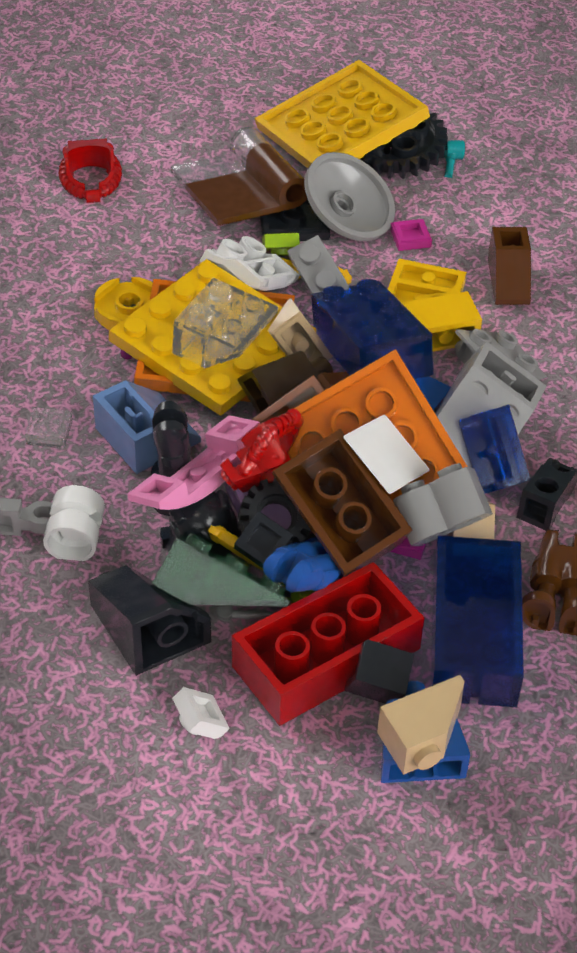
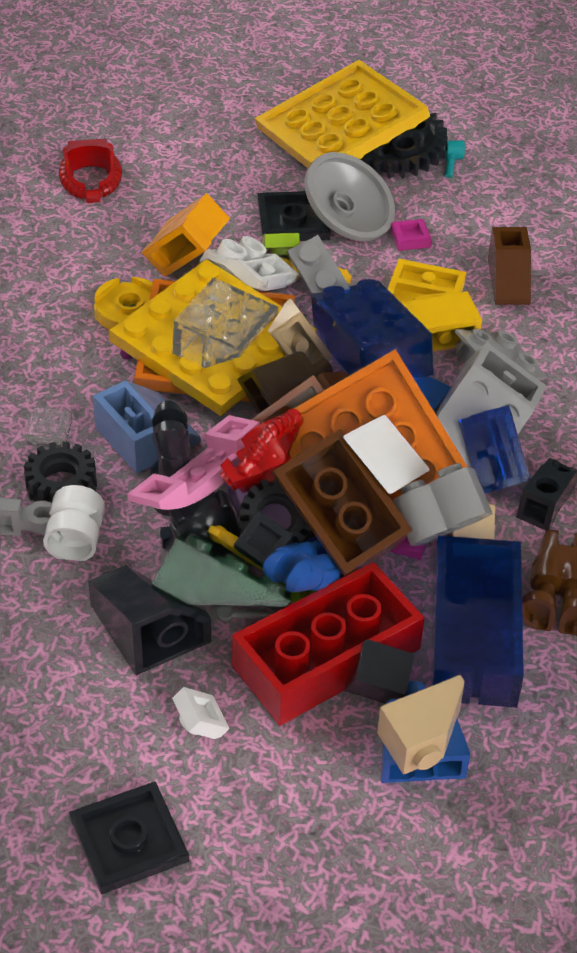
reddish brown door [171,127,307,226] -> none
none -> black tyre [24,441,97,503]
none -> black tile [69,781,189,895]
none -> light orange hips [141,193,230,276]

